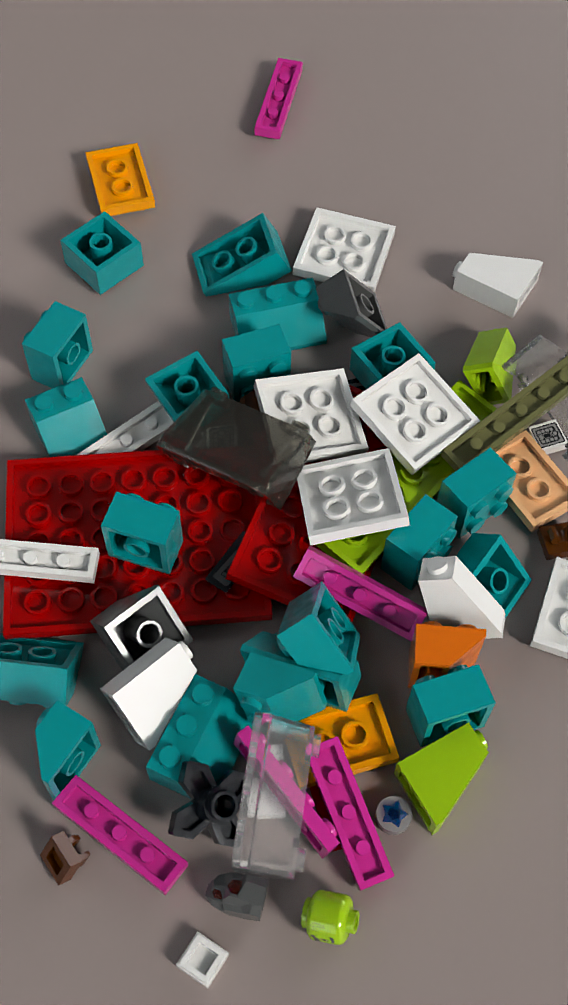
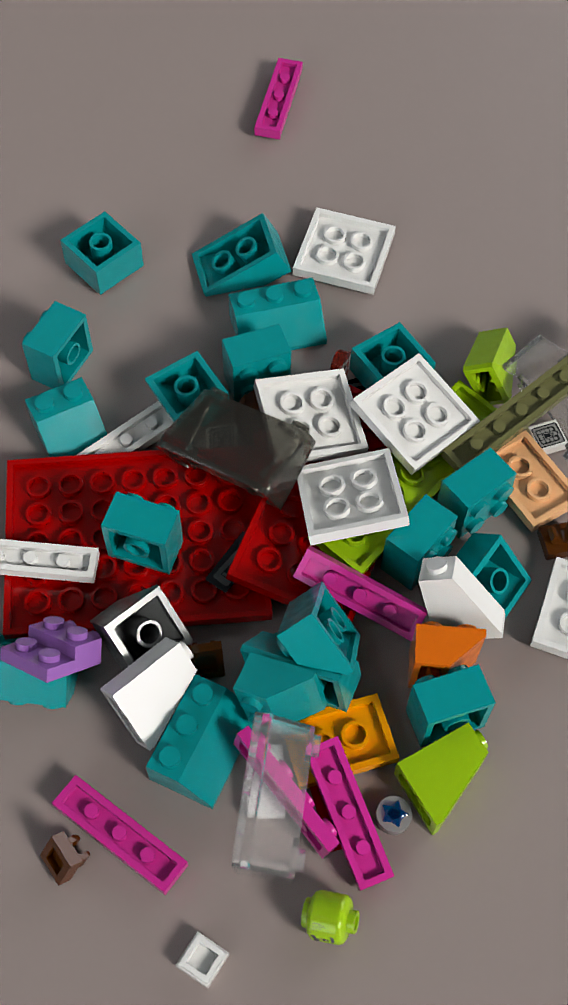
teal slope [35,700,101,801] -> none
light orange plate [85,143,155,216] -> none
black plant [168,761,253,848] -> none
dark grey rock [205,872,269,921] -> none
dark grey slope [316,269,387,337] -> none
white slope [452,253,543,318] -> none
none -> medium lavender plate [0,616,102,683]
none -> reddish brown tile [187,640,225,679]
none -> clear red tile [330,349,351,376]

